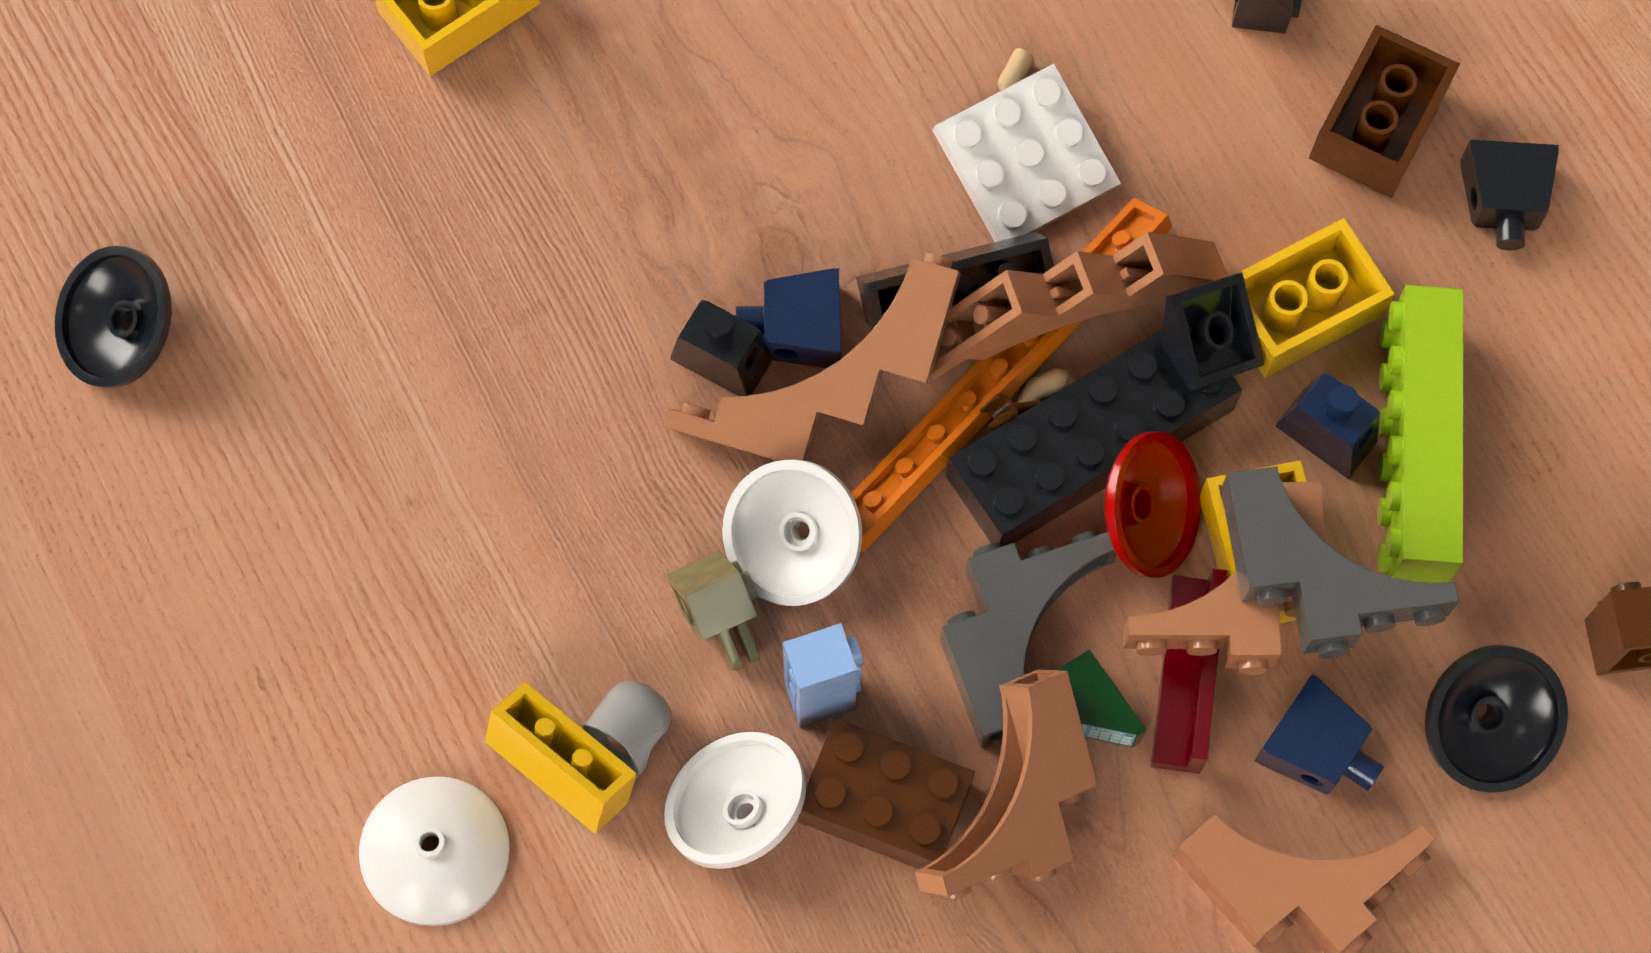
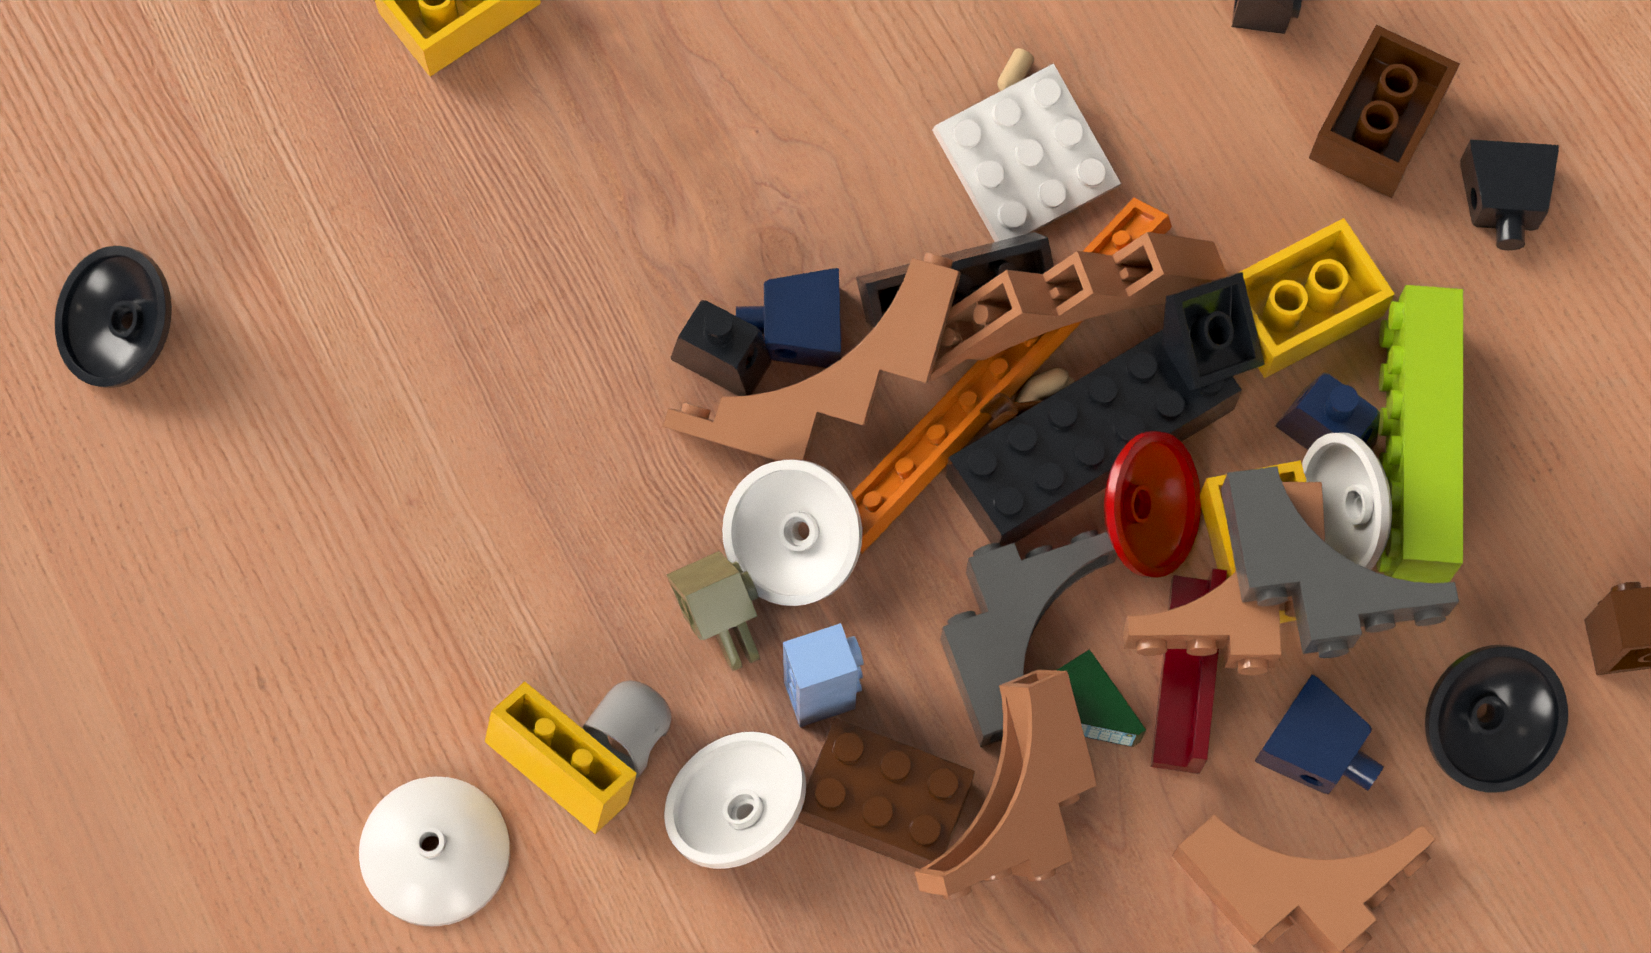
none -> white dish [1302,432,1392,570]

